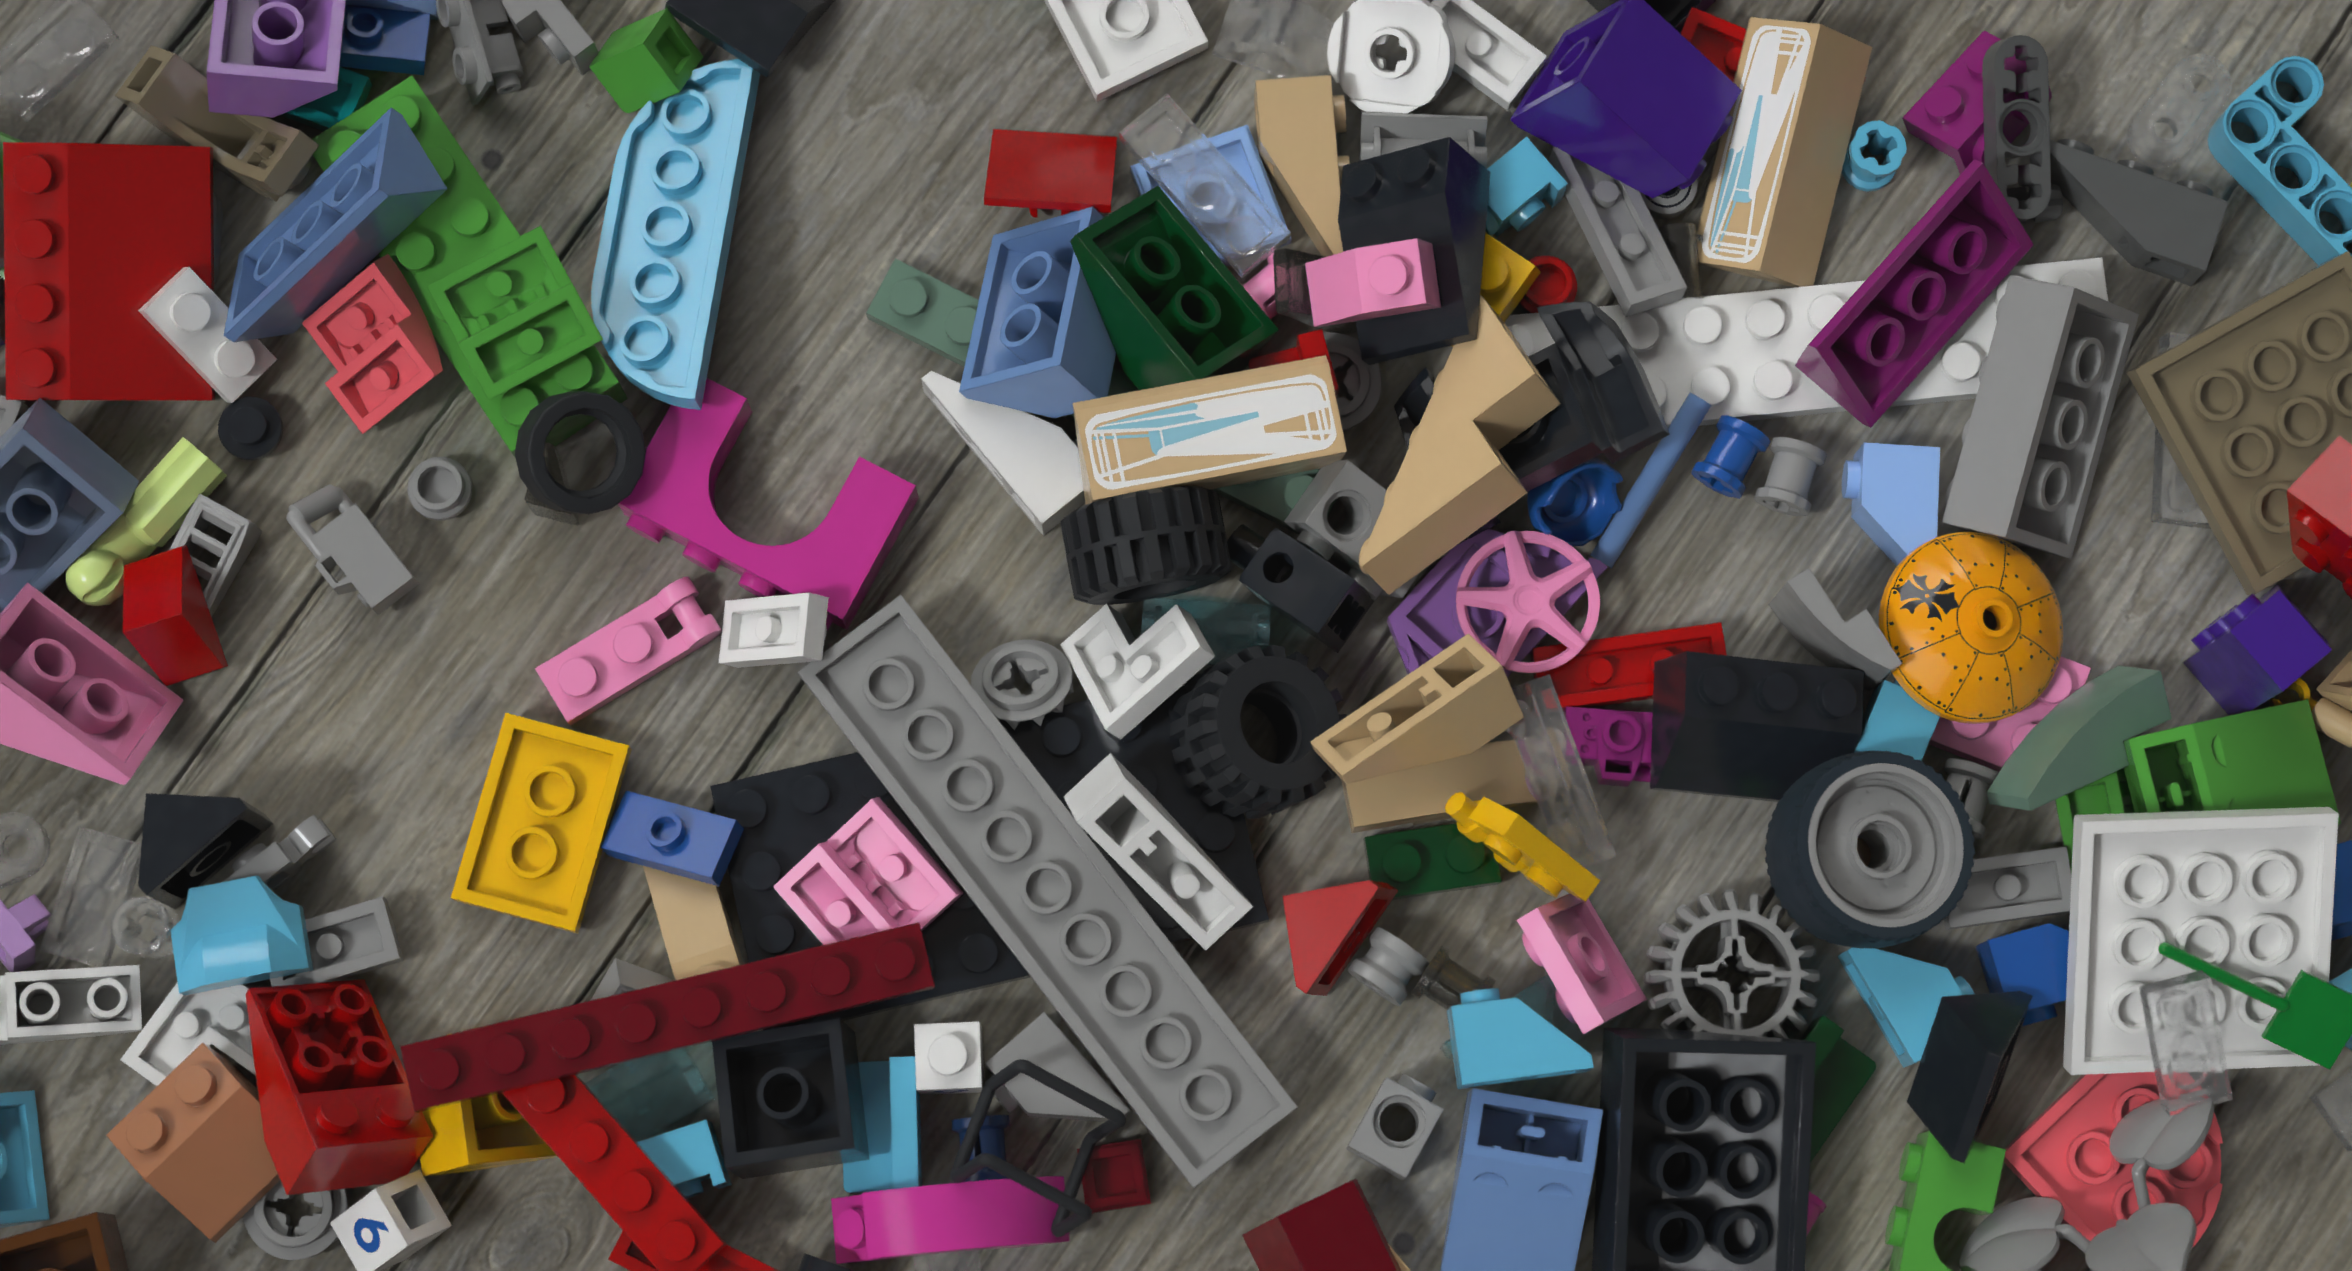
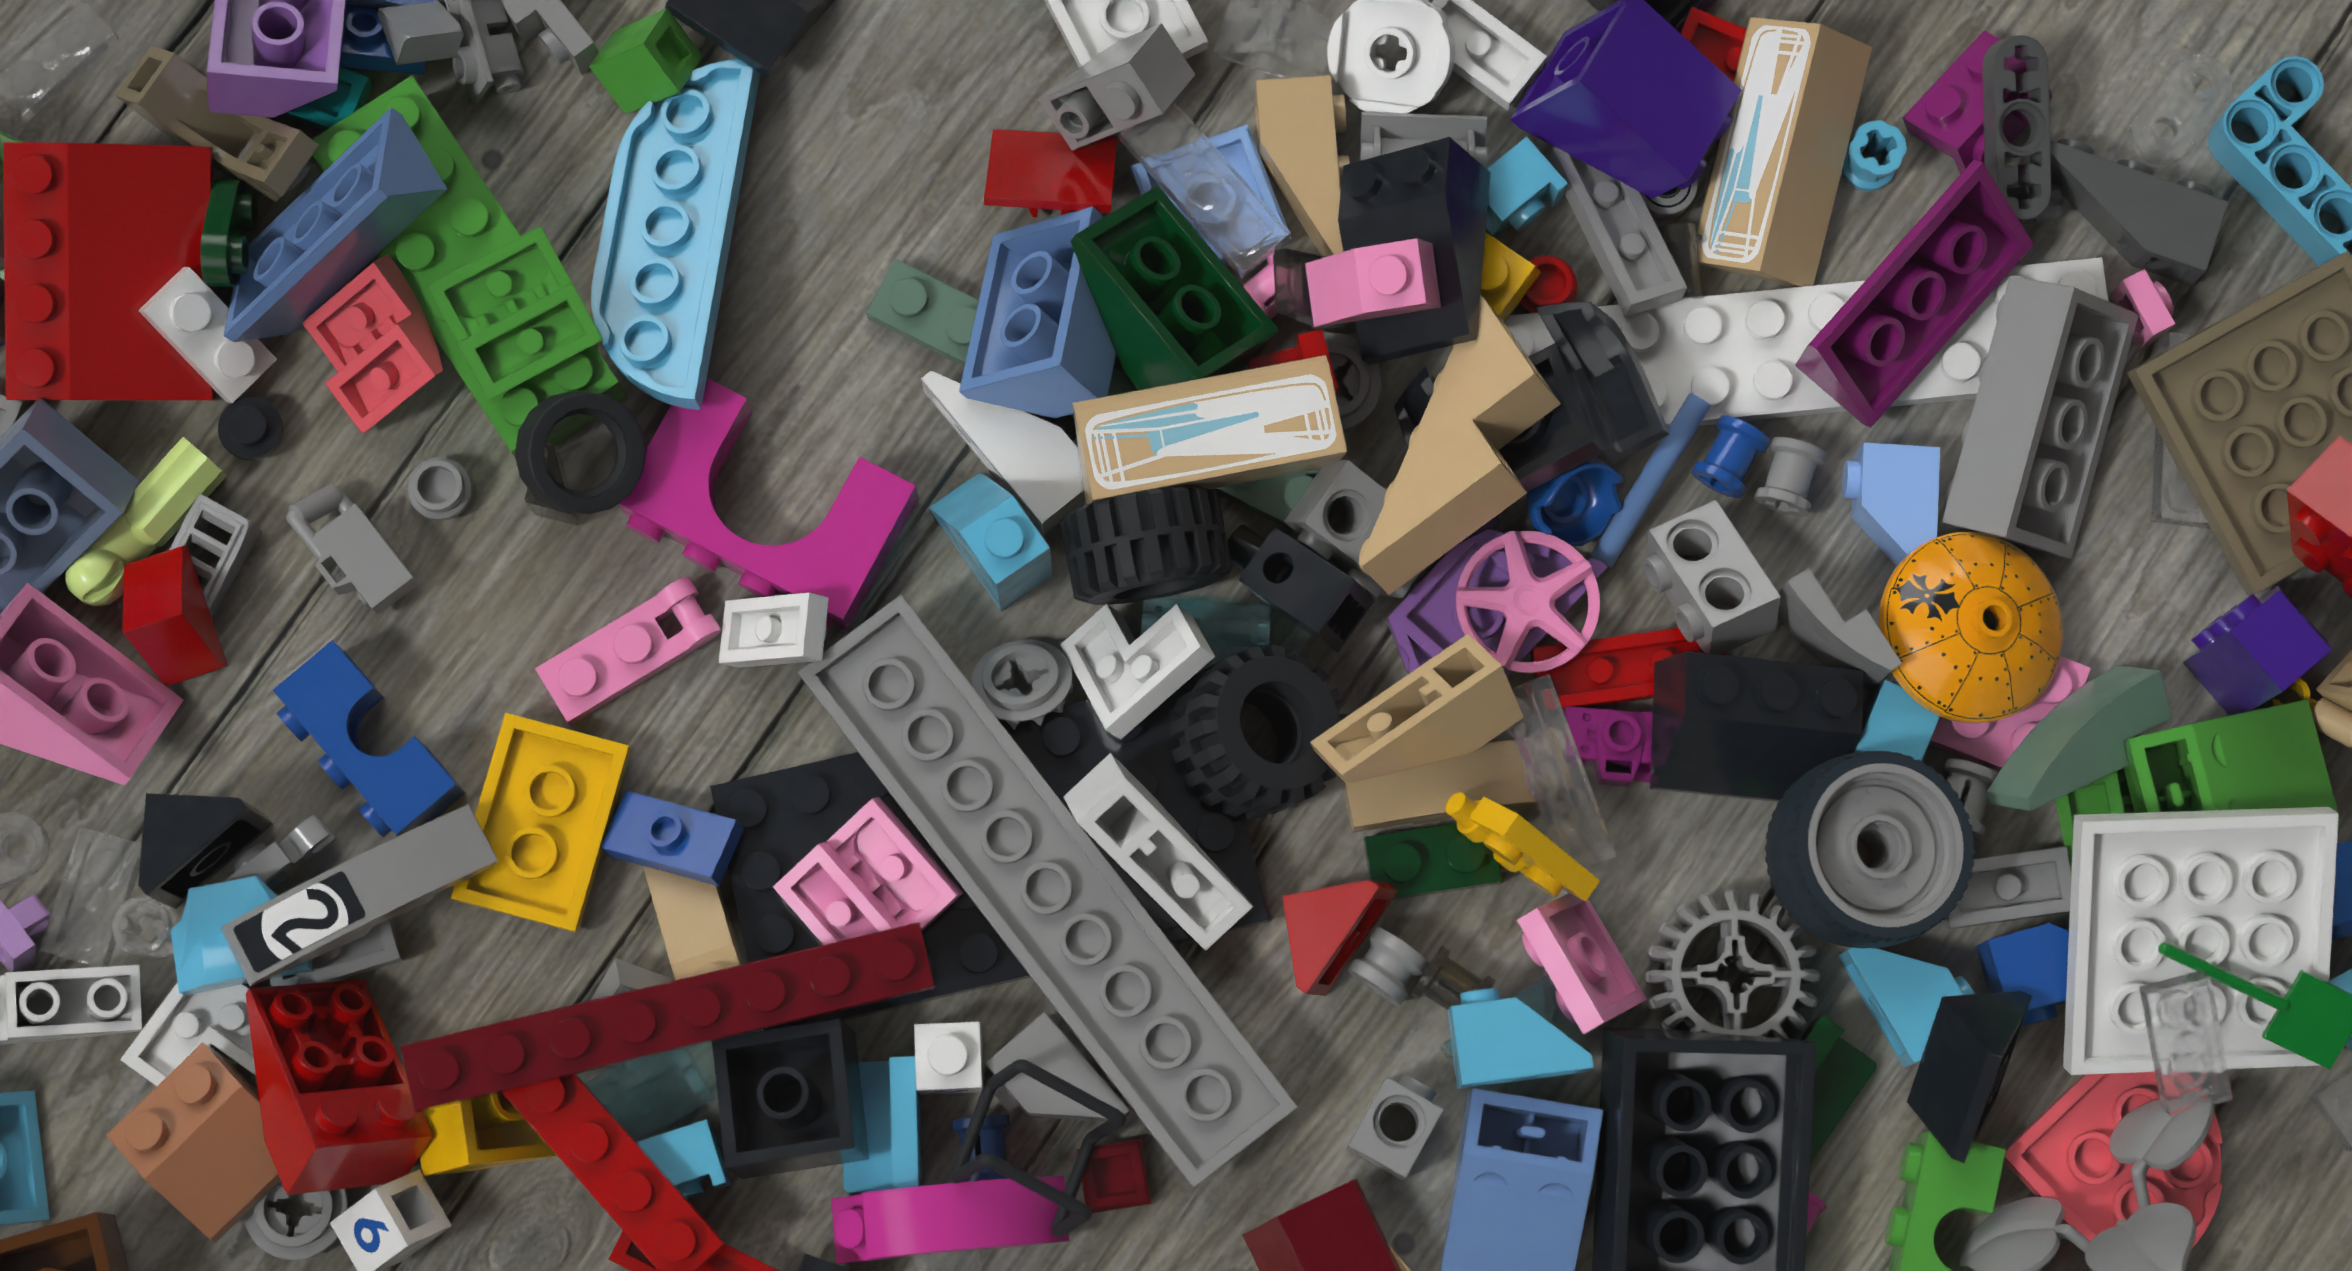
none -> dark green plate [200,179,258,287]
none -> light grey slope [221,804,498,987]
none -> blue arch [273,640,466,838]
none -> light grey slope [377,1,464,65]
none -> medium azure slope [929,472,1053,611]
none -> light grey slope [1038,23,1195,150]
none -> light grey brick [1642,500,1781,655]
none -> bright pink plate [2109,269,2175,349]

